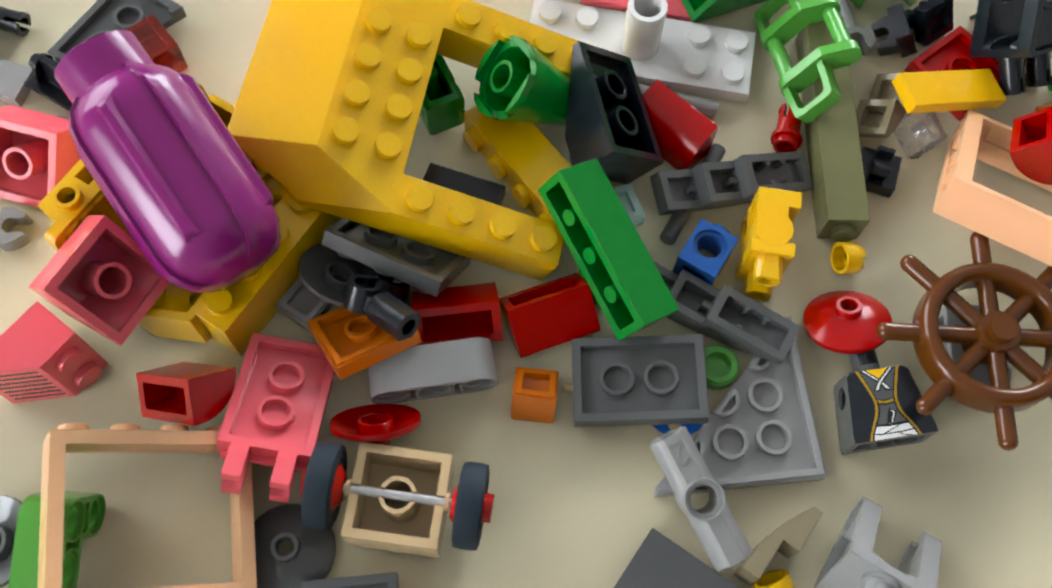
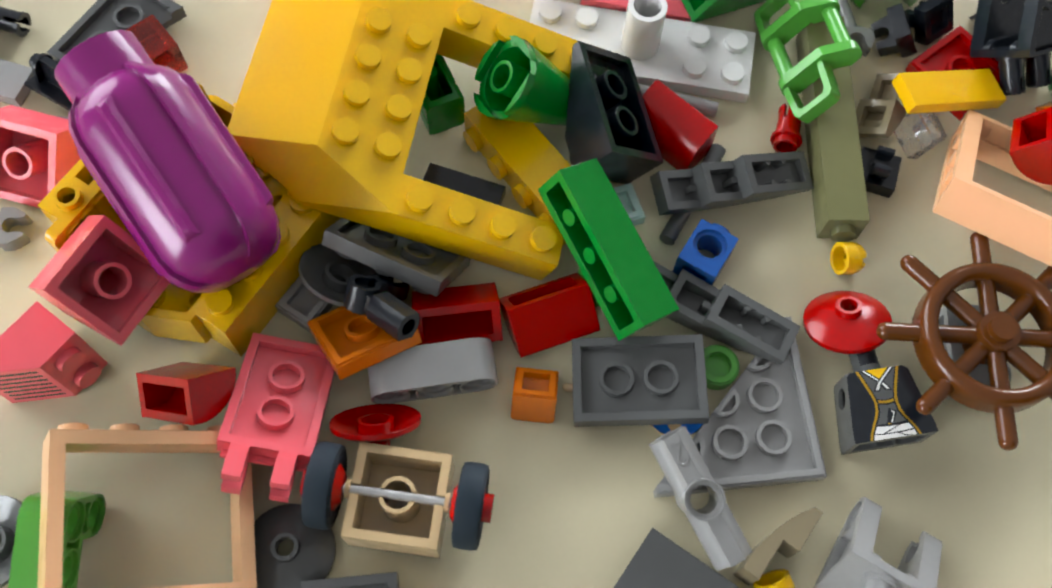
yellow hips [735,186,802,301] -> none

